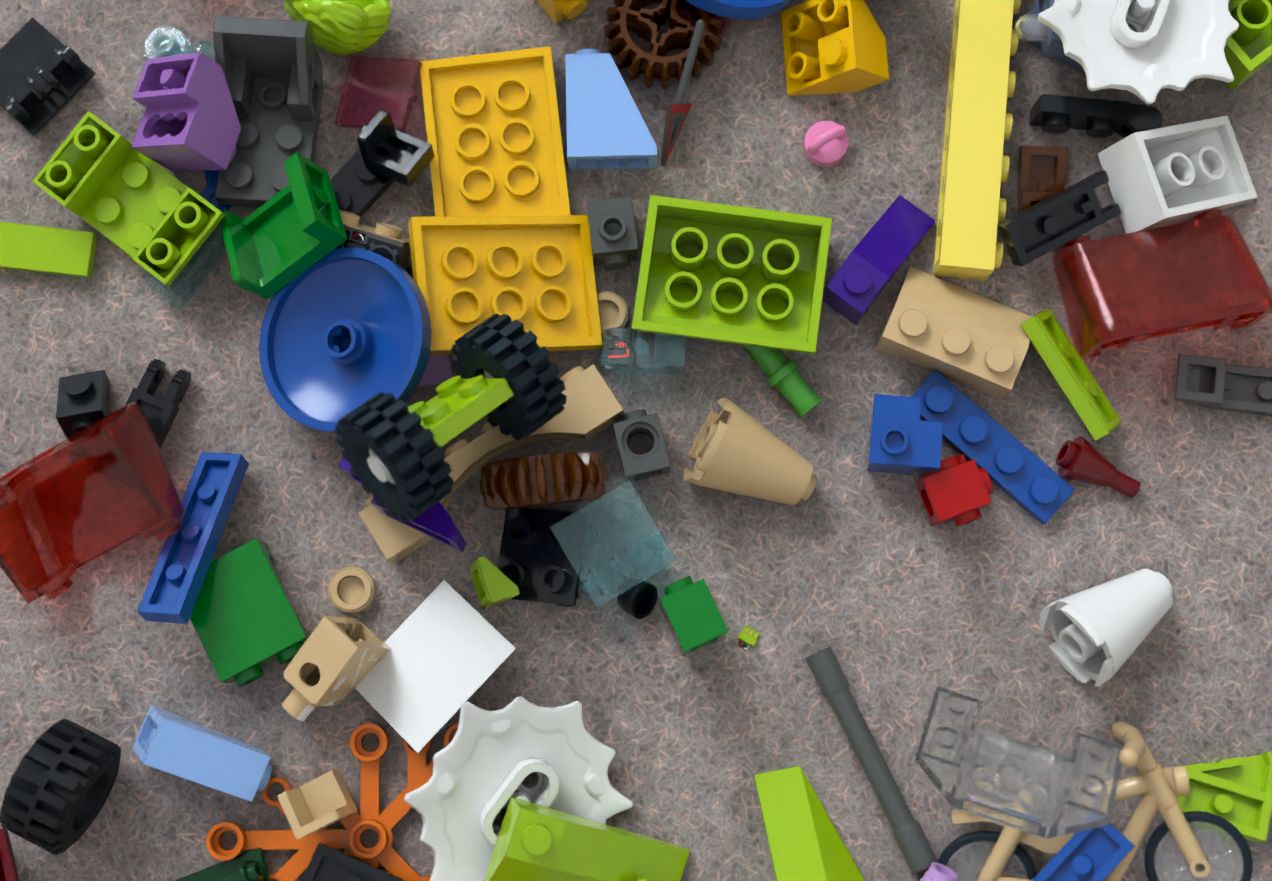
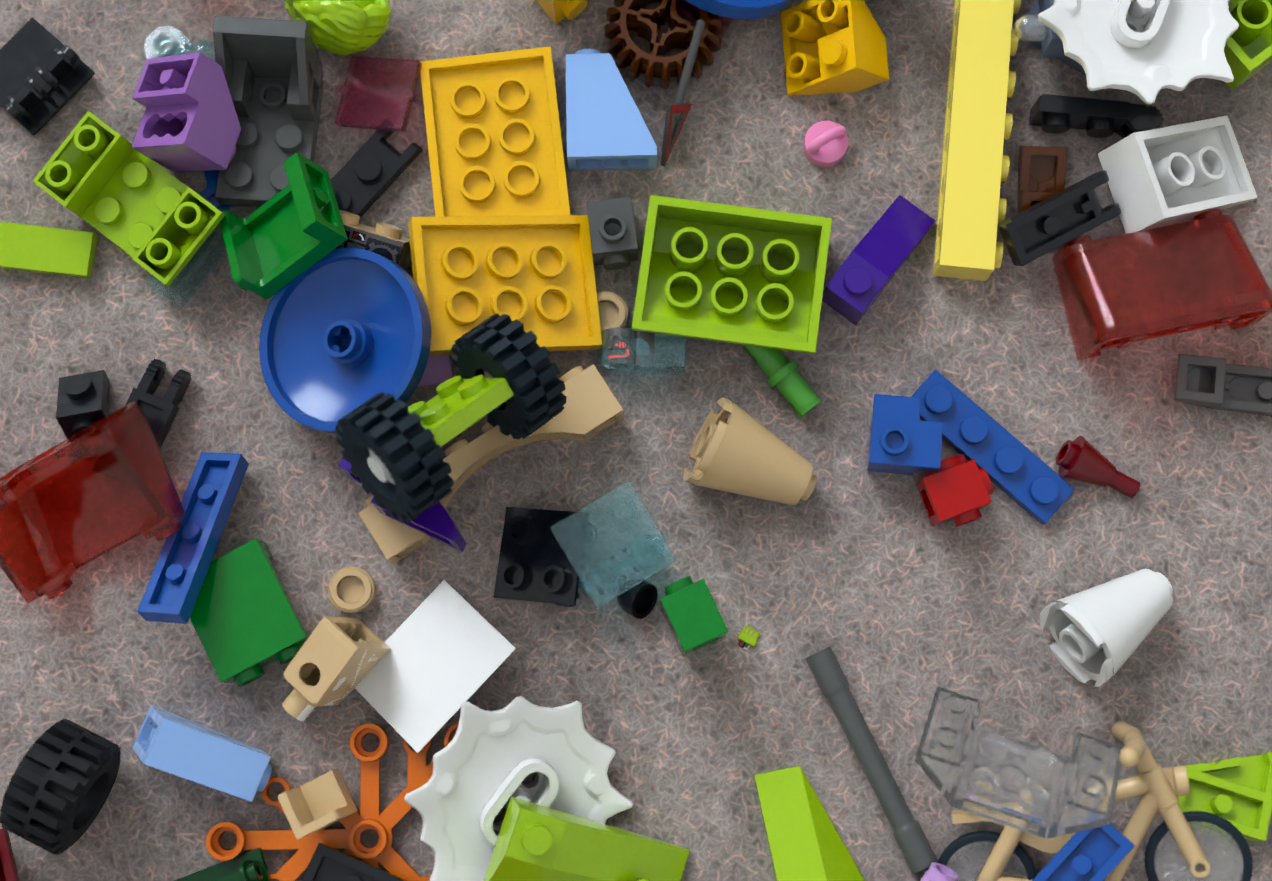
black bracket [357,109,434,187] -> none
lime slope [469,556,520,610] -> none
reddish brown gear [479,451,607,510] -> none
dark grey brick [612,409,671,483] -> none
tan slope [875,267,1032,400] -> none
lime tile [1020,309,1122,441] -> none

